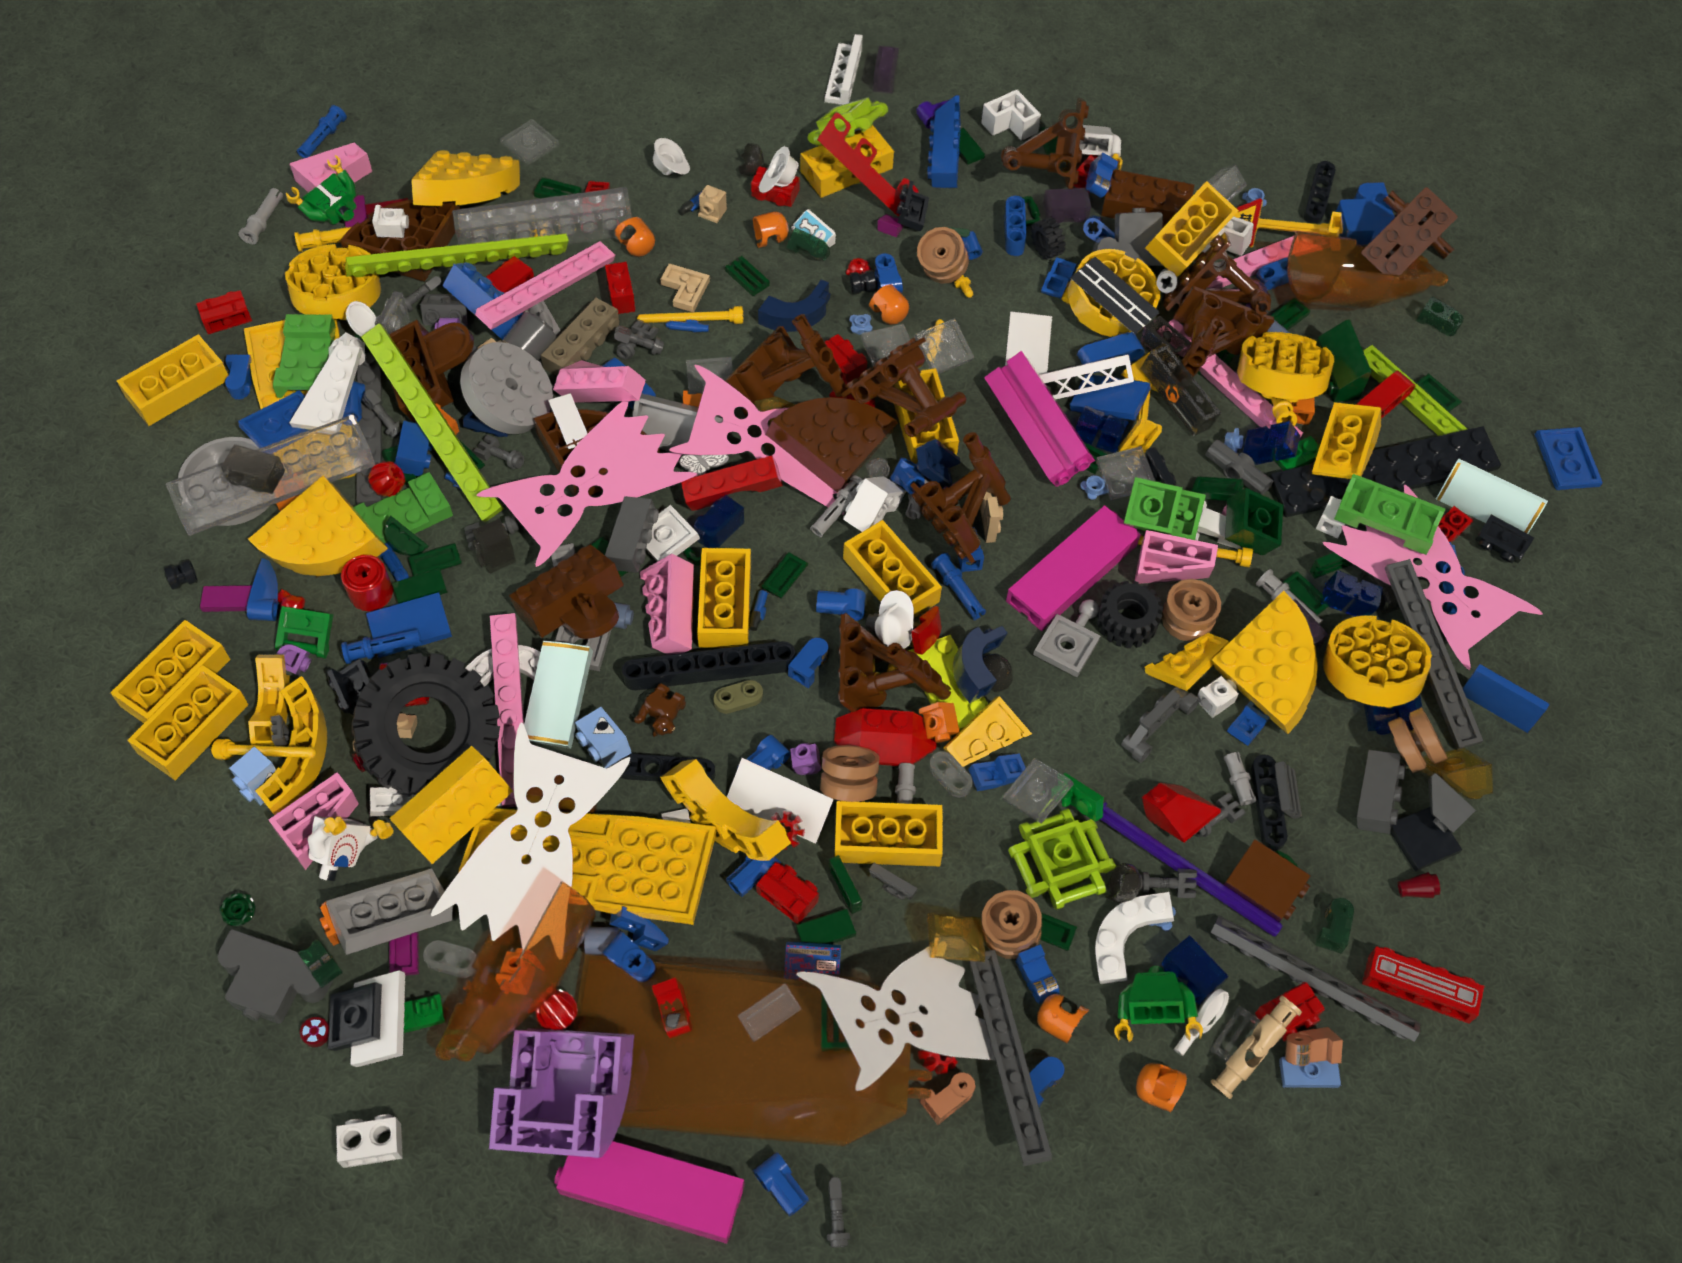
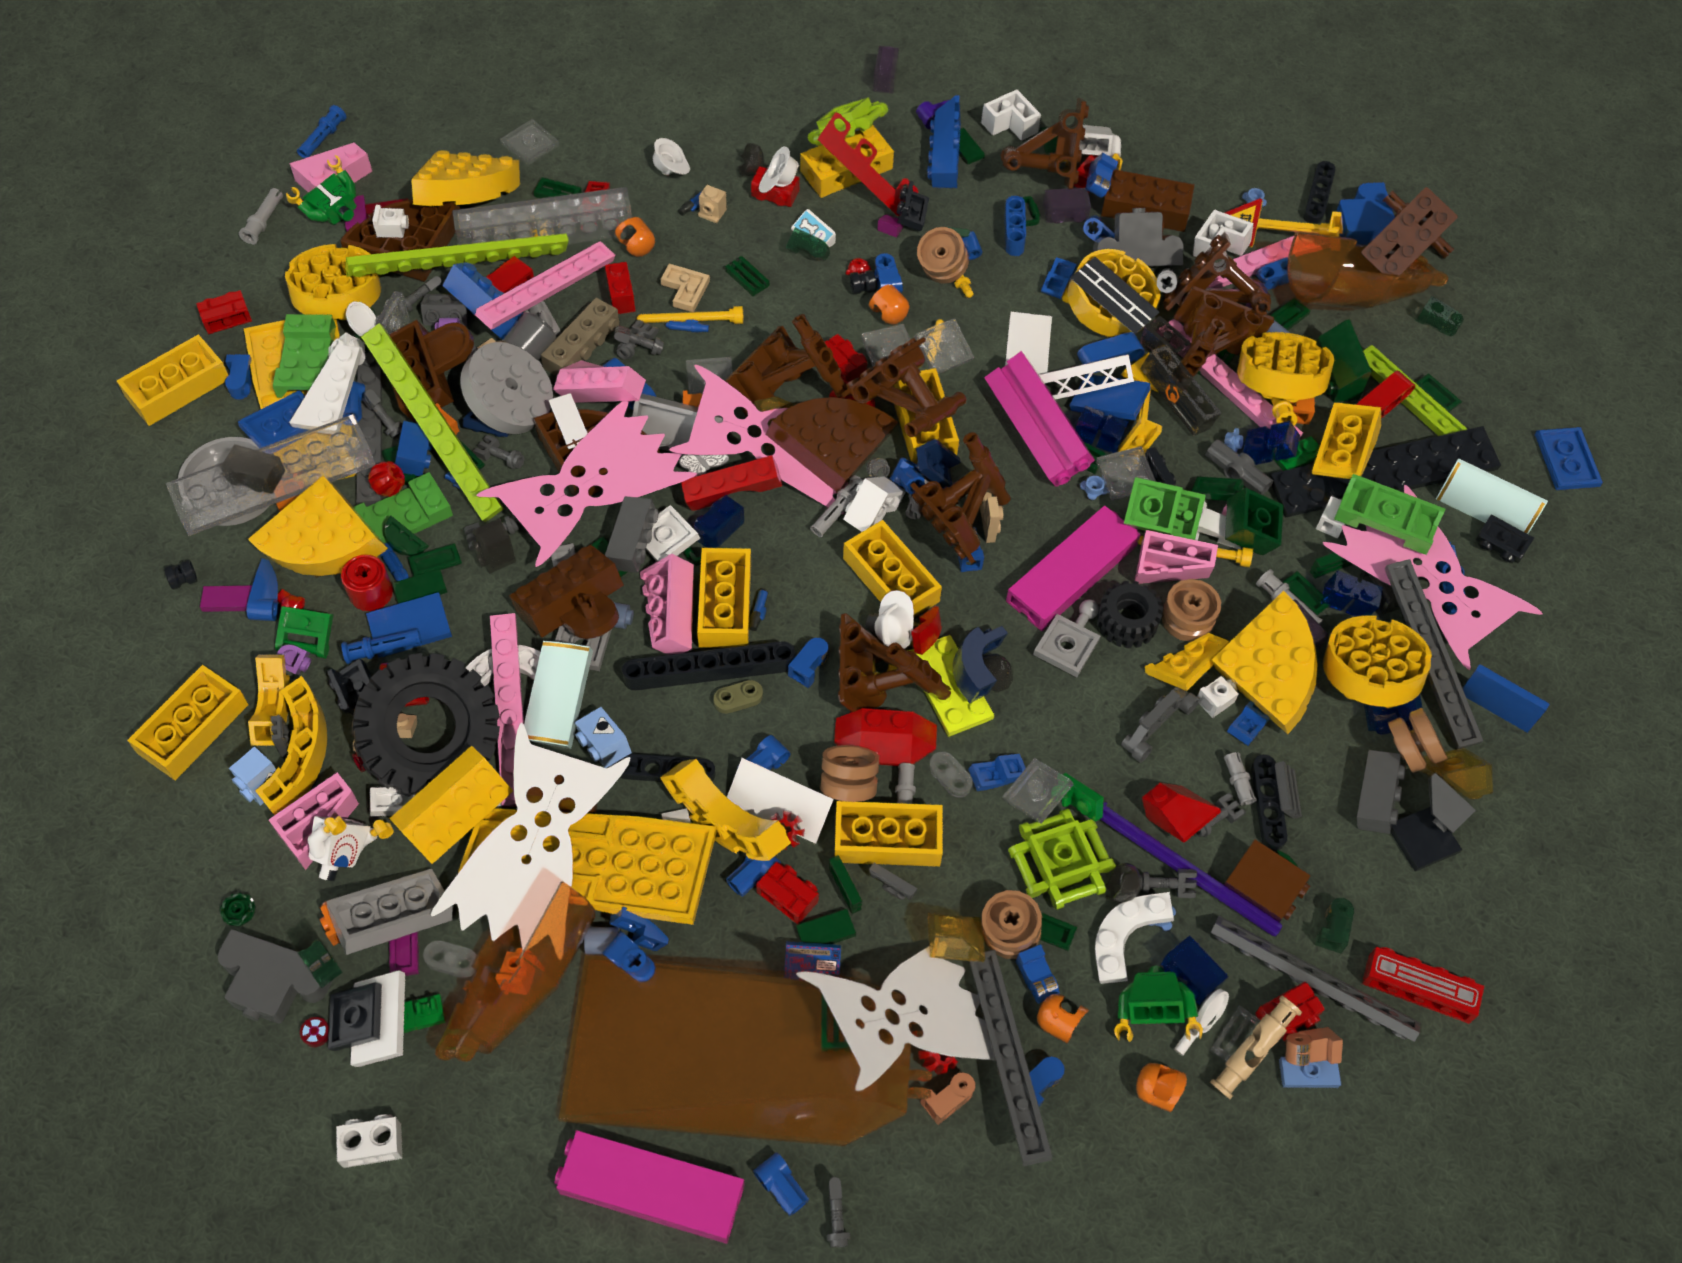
yellow brick [110,620,231,723] -> none
yellow piece [211,739,317,760] -> none
yellow pin [294,227,351,252] -> none
medium lavender slope [489,1028,634,1158] -> none
red piece [535,990,578,1030] -> none
reddish brown animal [634,683,686,737] -> none
red leg [652,977,693,1039] -> none
clear tile [738,984,802,1042] -> none
orange helmet [753,212,789,248] -> none
dark blue arch [758,279,831,332] -> none
dark green tile [761,552,809,599] -> none
medium lavender plate [790,743,821,775] -> none
blue piece [816,589,866,621] -> none
white fence [825,34,863,105] -> none
medium blue plate [849,314,873,335] -> none
orange brick [919,702,960,743] -> none
blue pin [931,553,986,620] -> none
yellow wing [943,696,1032,767] -> none
black tyre [1031,217,1066,260] -> none
yellow brick [1145,181,1238,277] -> none
clear brick [1197,164,1247,202] -> none
dark red cone [1397,872,1441,899] -> none
red slope [1438,506,1473,543] -> none

